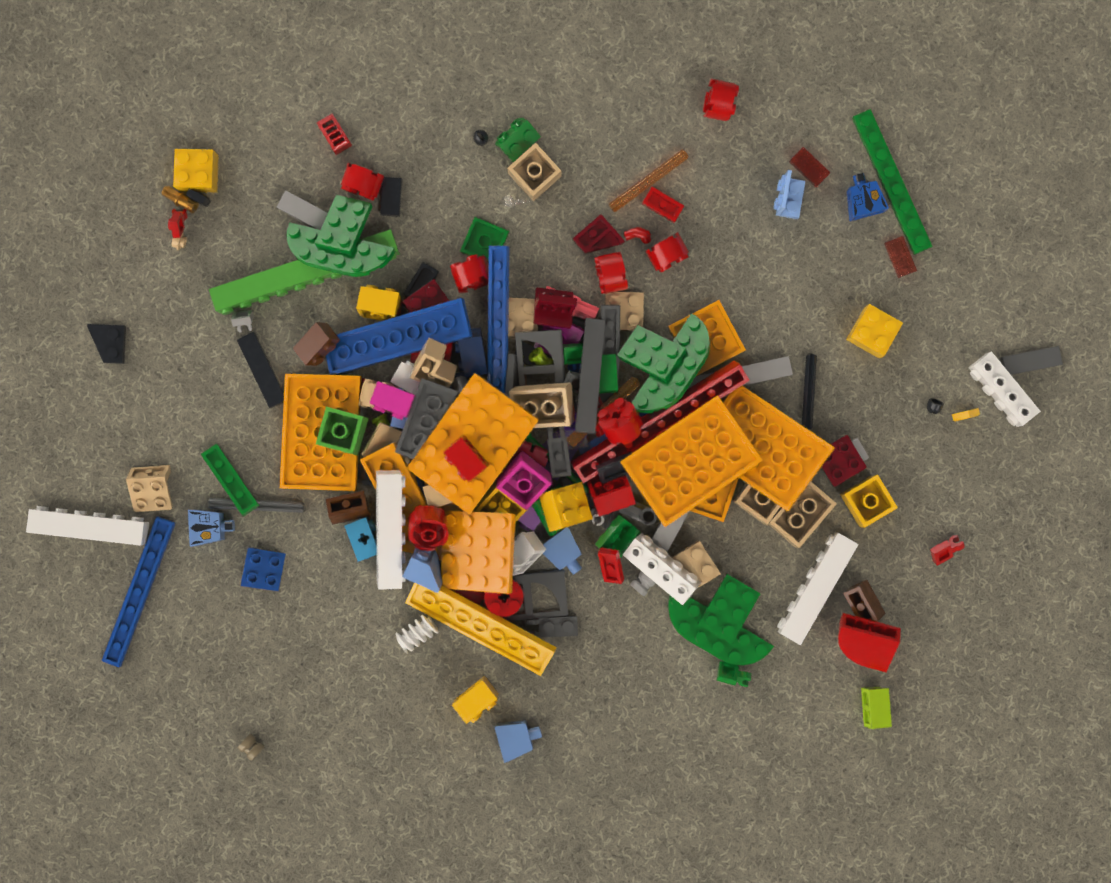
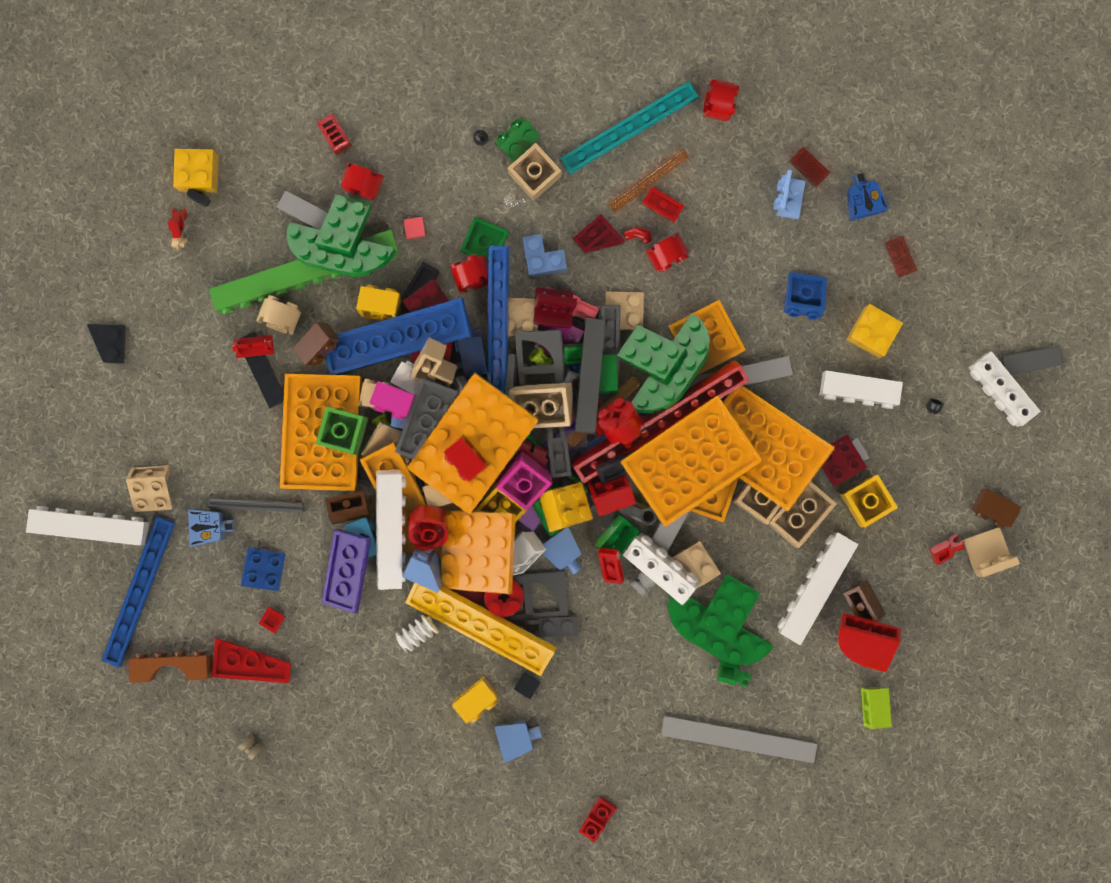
pearl gold axle [161,186,199,214] -> none
green plate [201,443,260,517] -> none
light grey tile [231,310,254,333] -> none
black tile [380,177,402,217] -> none
light grey pin [591,506,606,526] -> none
red brick [594,252,628,294] -> none
black axle [802,354,817,430] -> none
green plate [852,109,933,255] -> none
yellow tile [952,408,980,421] -> none
none -> dark orange arch [129,651,212,683]
none -> red wing [212,638,292,683]
none -> red hinge [232,335,274,358]
none -> tan brick [256,295,301,335]
none -> red plate [258,607,286,634]
none -> tile [322,529,371,614]
none -> coral tile [404,217,426,240]
none -> black tile [514,672,540,699]
none -> medium blue brick [523,234,567,278]
none -> teal tile [560,81,699,175]
none -> red slope [578,796,617,843]
none -> light grey tile [661,715,817,763]
none -> blue plate [784,272,827,320]
none -> white brick [819,371,903,409]
none -> tan bracket [963,527,1020,577]
none -> reddish brown brick [971,489,1022,529]

